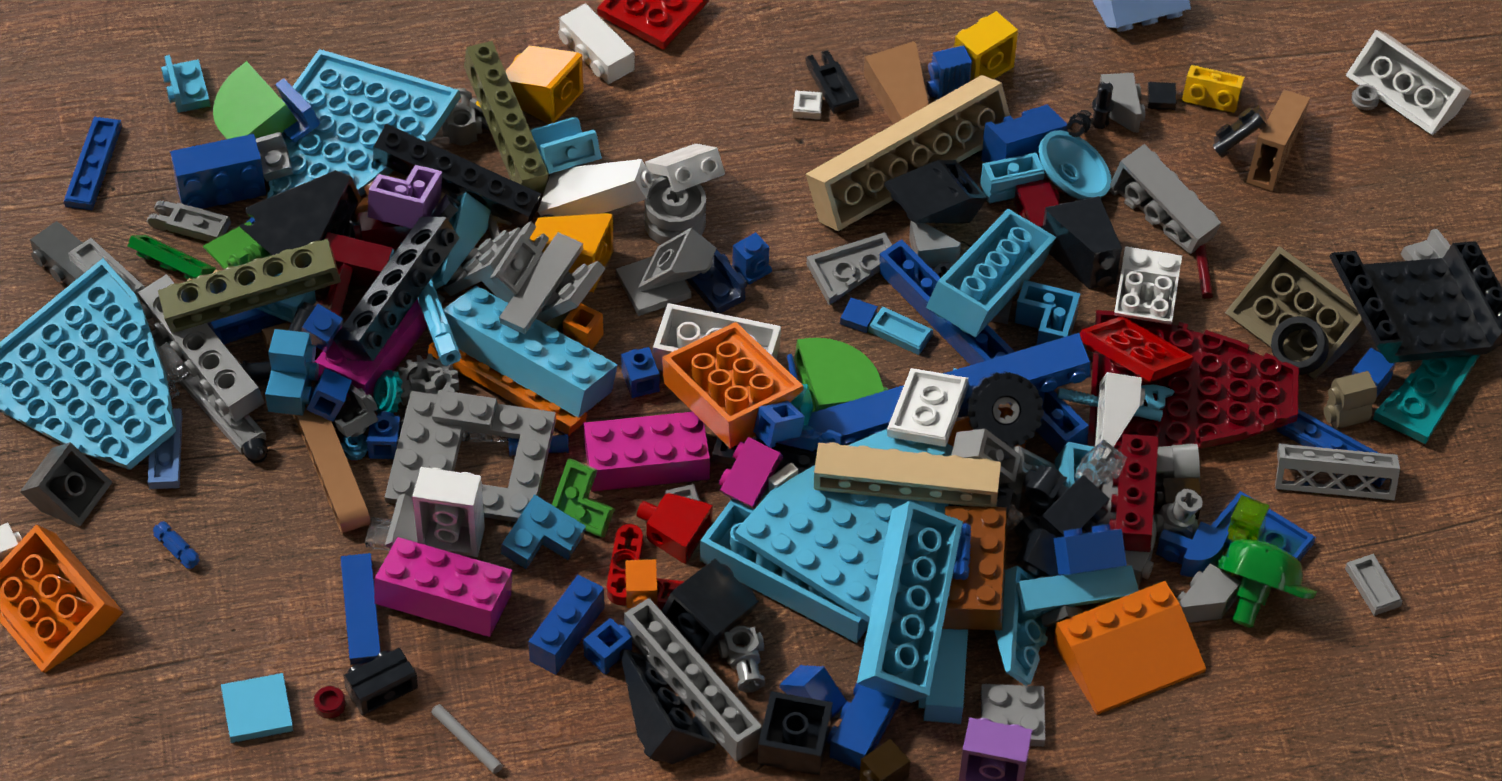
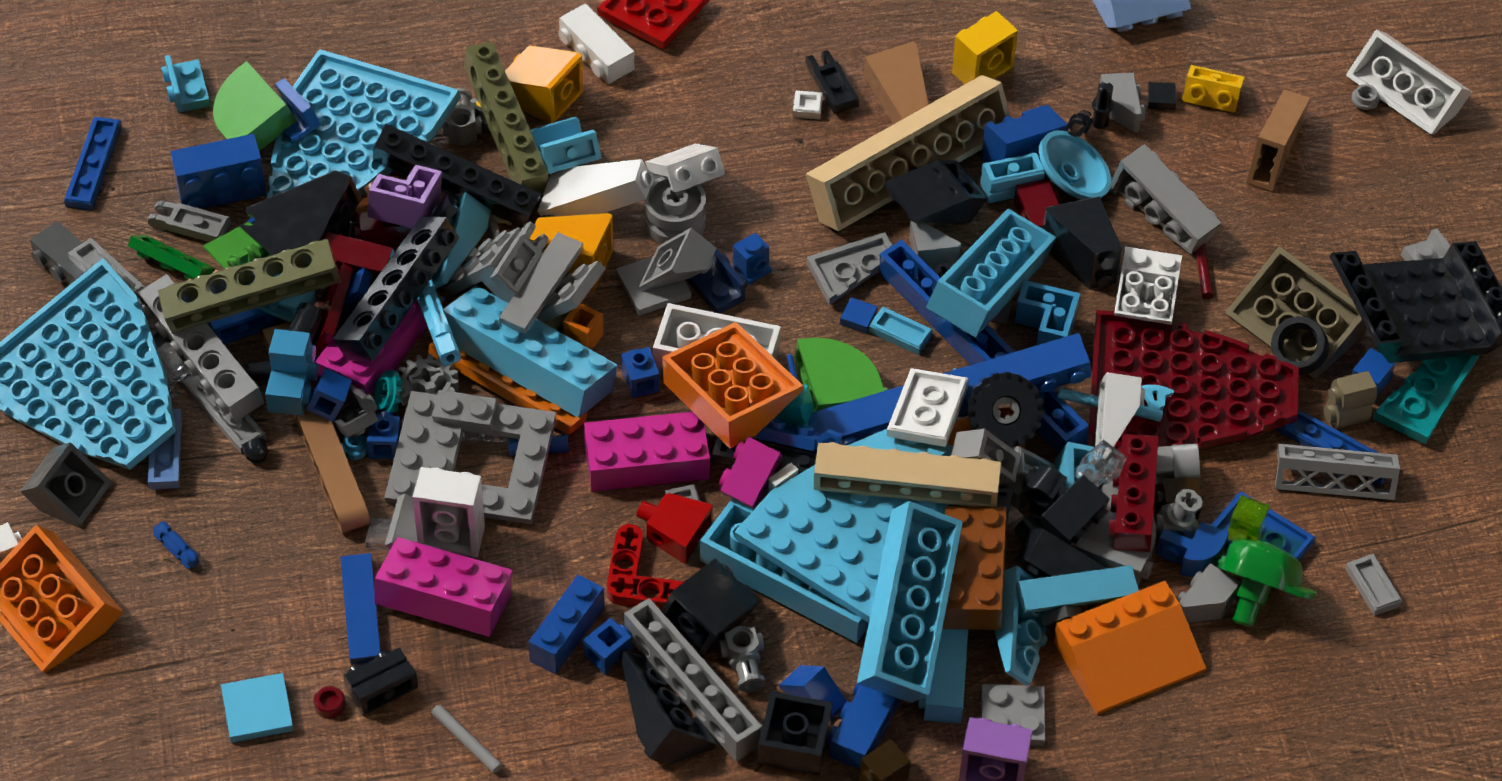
light grey bracket [256,132,293,182] -> none
blue brick [301,304,343,353] -> none
dark azure brick [501,494,586,569] -> none
bright green tile [552,459,615,537] -> none
orange brick [625,559,658,608] -> none
blue brick [753,401,805,448] -> none
blue brick [926,45,972,101] -> none
blue axle [952,523,971,580] -> none
blue brick [1053,524,1127,575] -> none
red plate [1080,316,1194,382] -> none
black plate [1213,105,1268,158] -> none
none -> blue slope [340,268,373,319]

